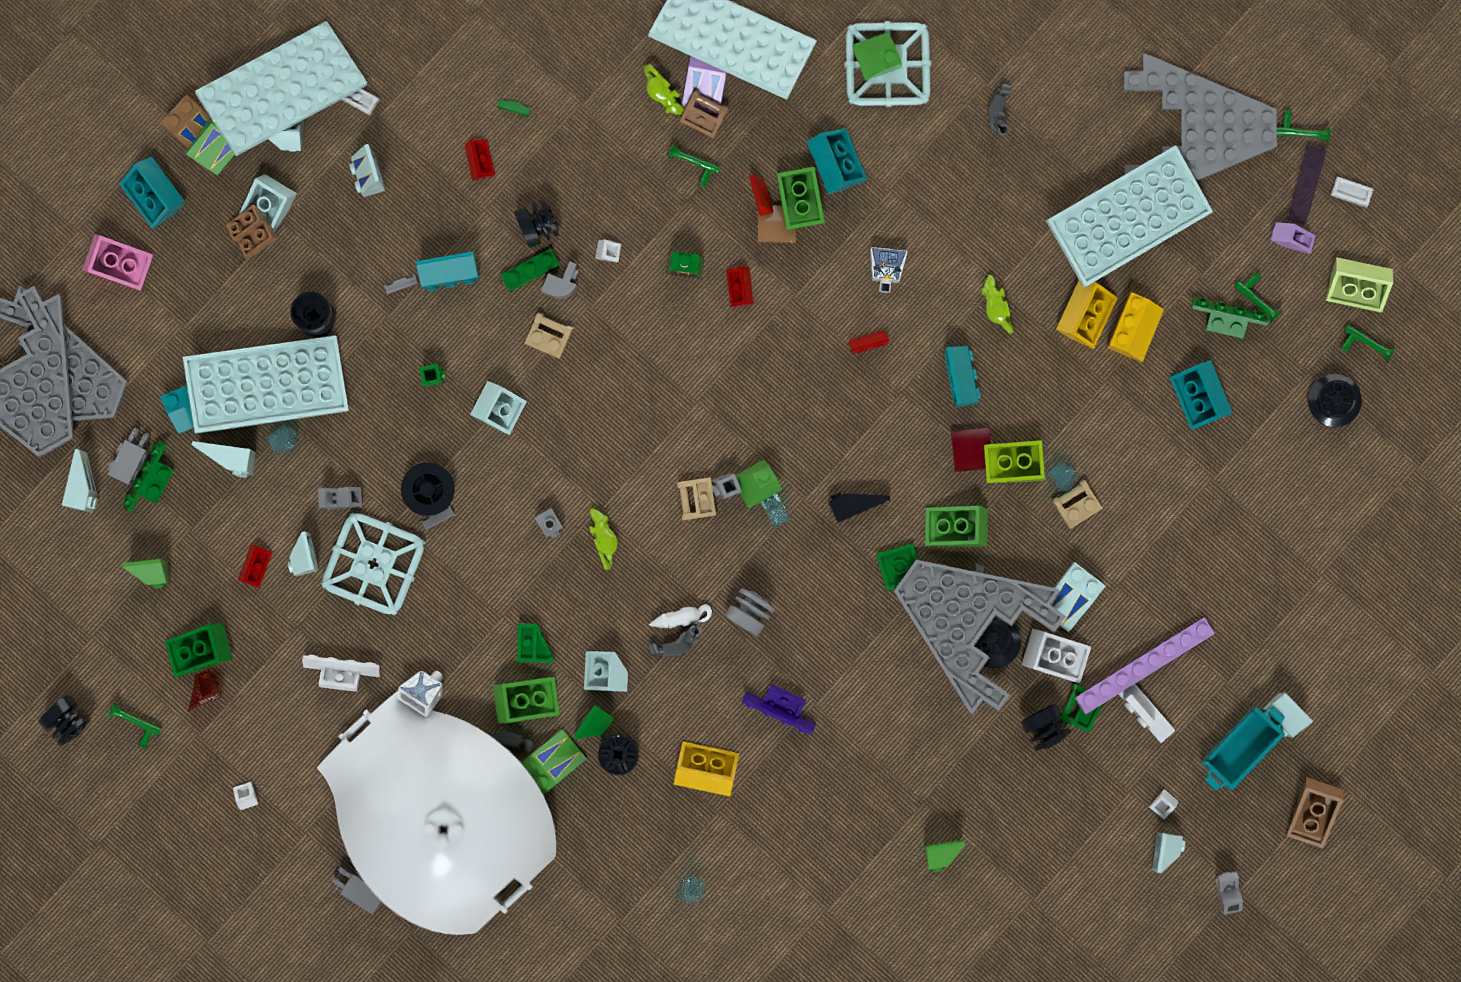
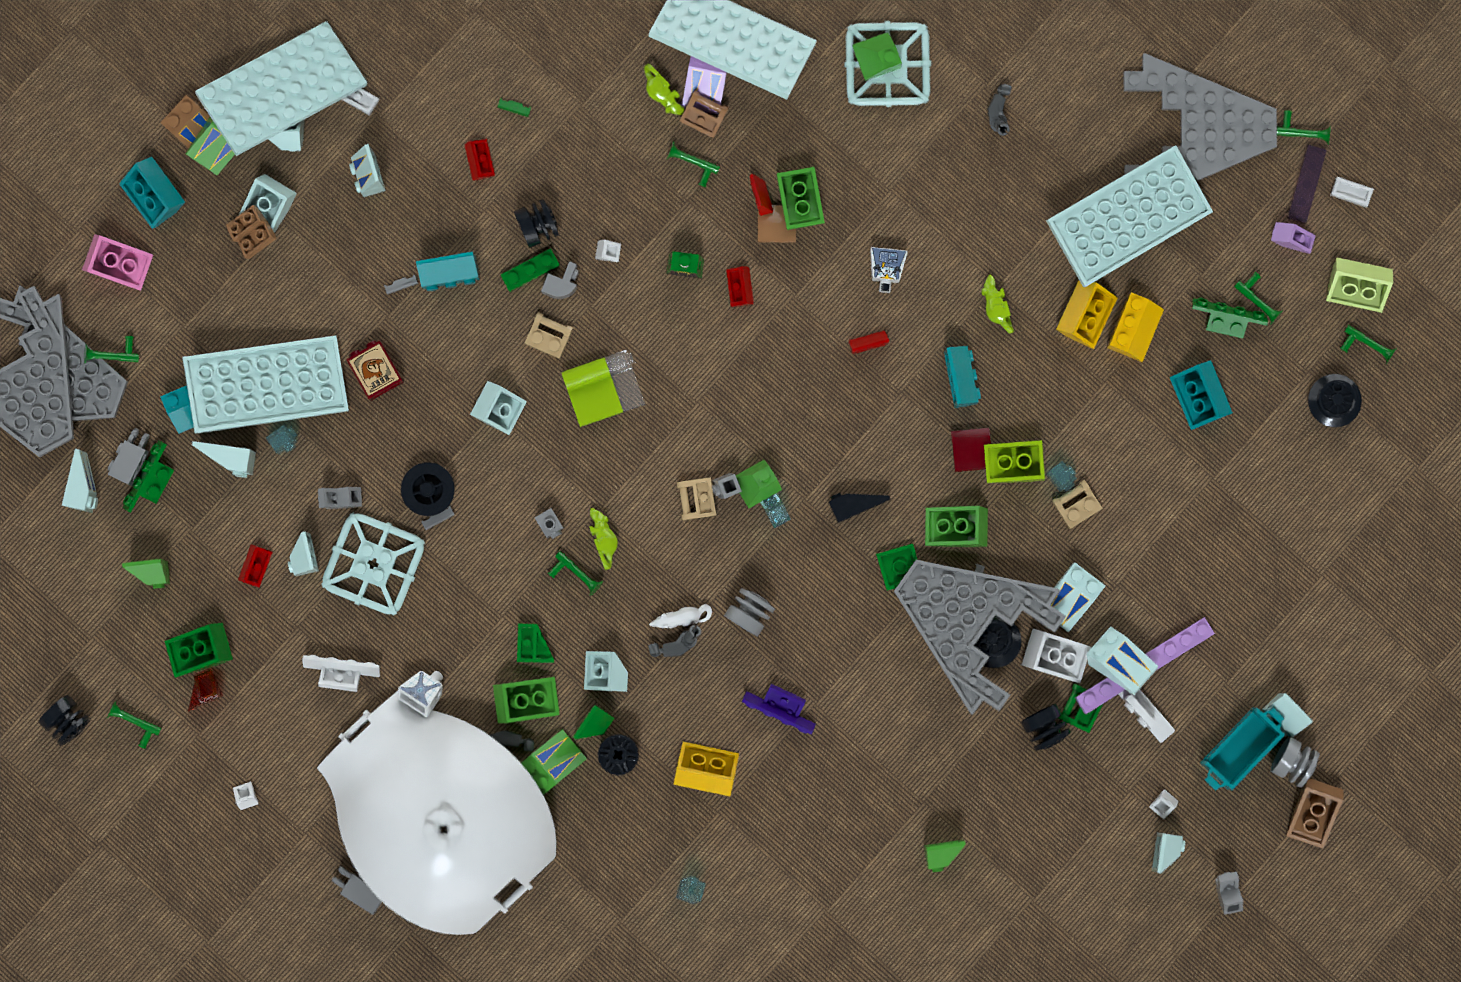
black wheel [290,292,336,337] -> none
green brick [419,364,446,388] -> none
teal slope [807,128,868,194] -> none
none -> green piece [84,336,139,364]
none -> brick [346,340,404,401]
none -> green piece [548,551,603,596]
none -> lime door [561,350,645,427]
none -> light aqua slope [1086,626,1158,695]
none -> light grey wheel [1270,736,1320,788]

